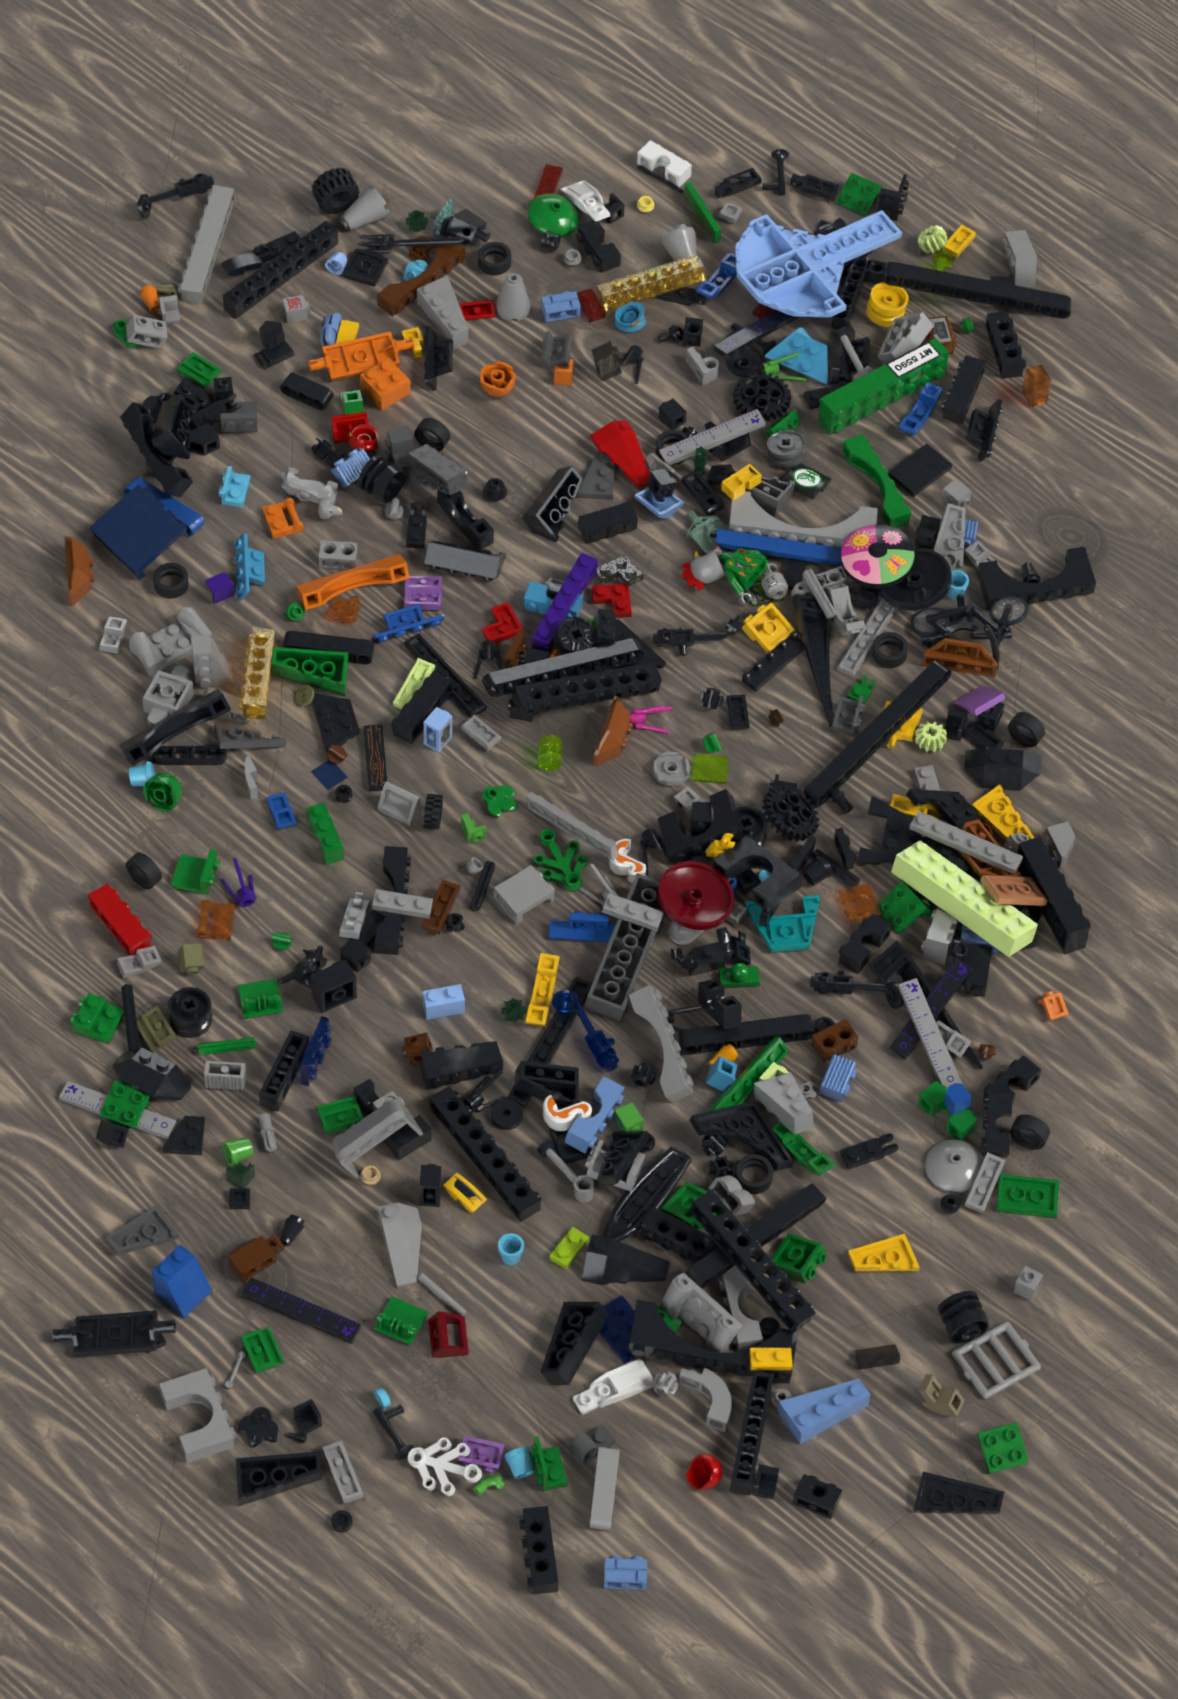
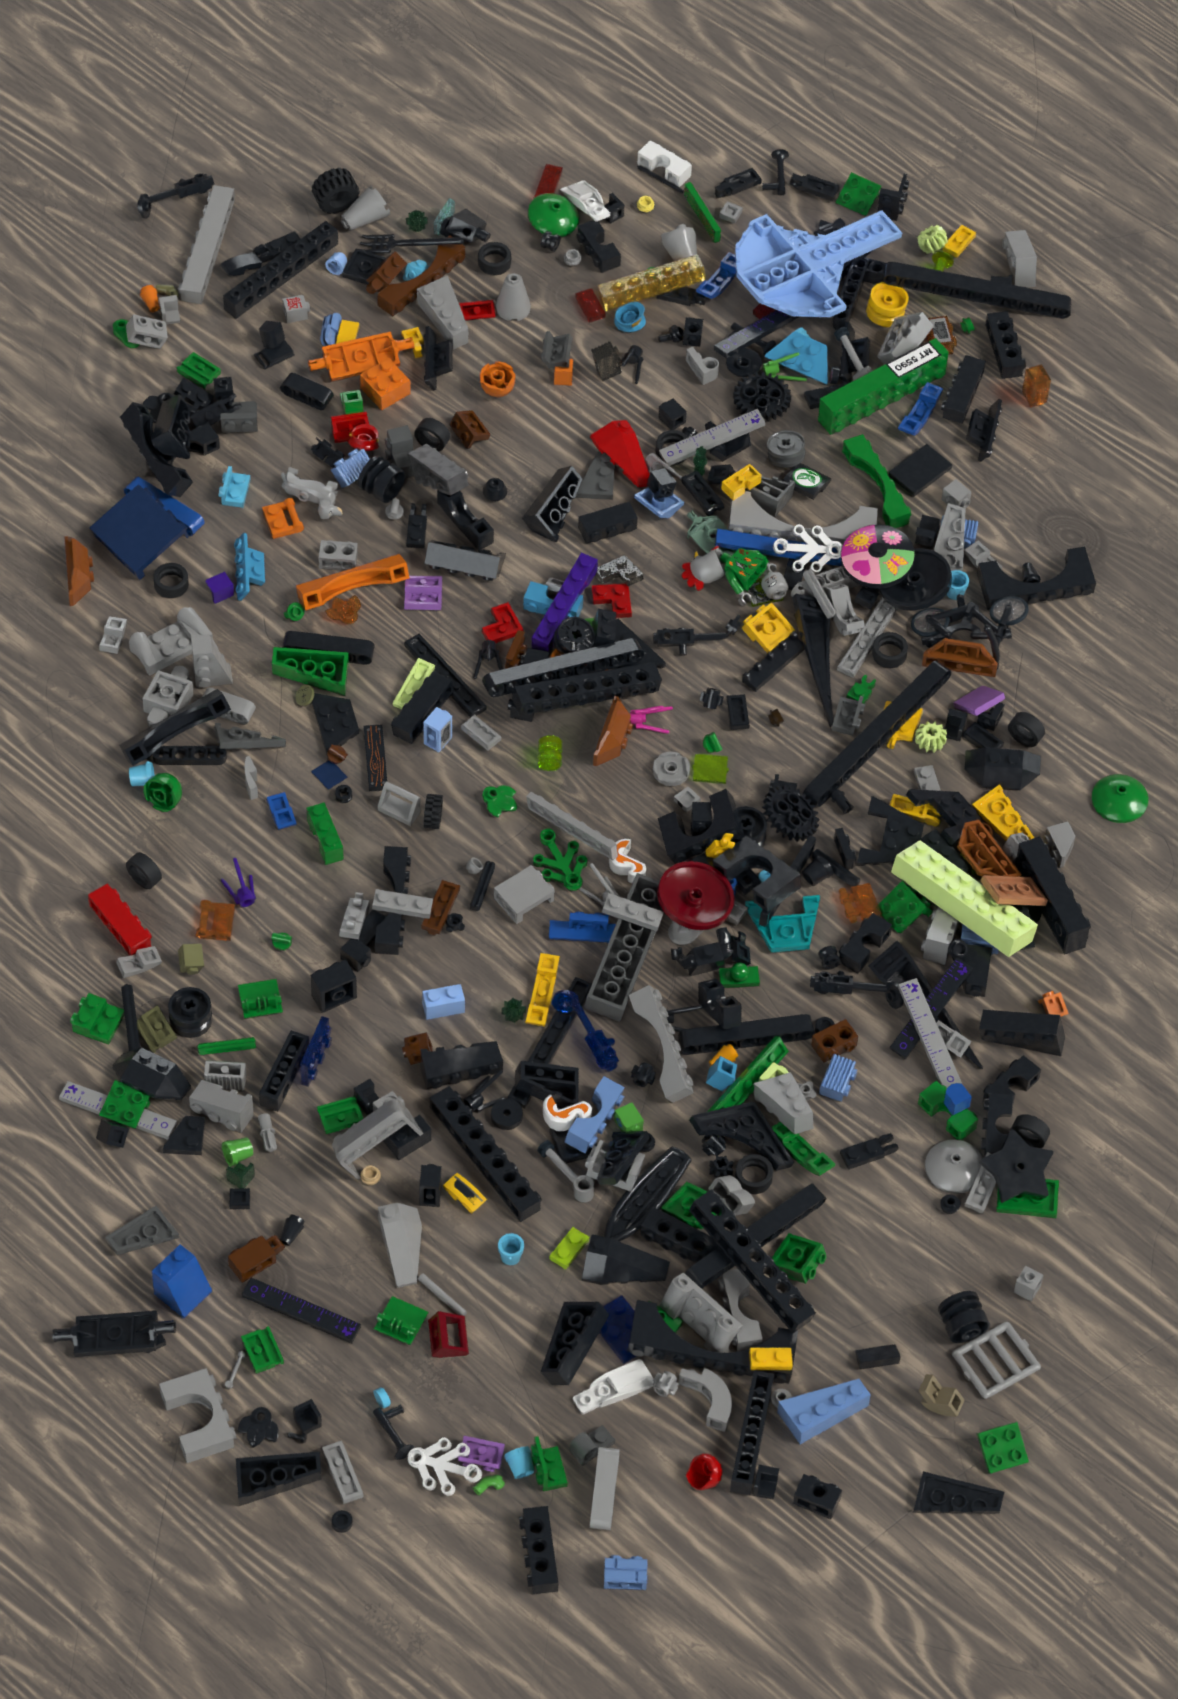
green bracket [171,849,220,895] -> none
clear yellow brick [239,627,275,719] -> none
black animal [277,946,327,988] -> none
blue bracket [372,604,445,643] -> none
reddish brown piece [409,235,438,264] -> none
bright green bracket [460,813,487,844] -> none
medium blue brick [541,291,581,323] -> none
black plant [640,828,672,875] -> none
black plate [759,1317,780,1337] -> none
green hinge [765,409,800,437] -> none
yellow wing [848,1233,920,1271] -> none
light grey plate [909,811,1023,875] -> none
reddish brown plate [977,1044,996,1059] -> none
none -> light grey wedge [189,1080,254,1133]
none -> reddish brown brick [366,251,407,294]
none -> reddish brown bracket [449,410,491,449]
none -> white plant [773,524,843,573]
none -> black wheel [818,946,841,970]
none -> black wedge [979,1010,1065,1056]
none -> black plate [979,1129,1054,1203]
none -> green dish [1091,774,1149,823]

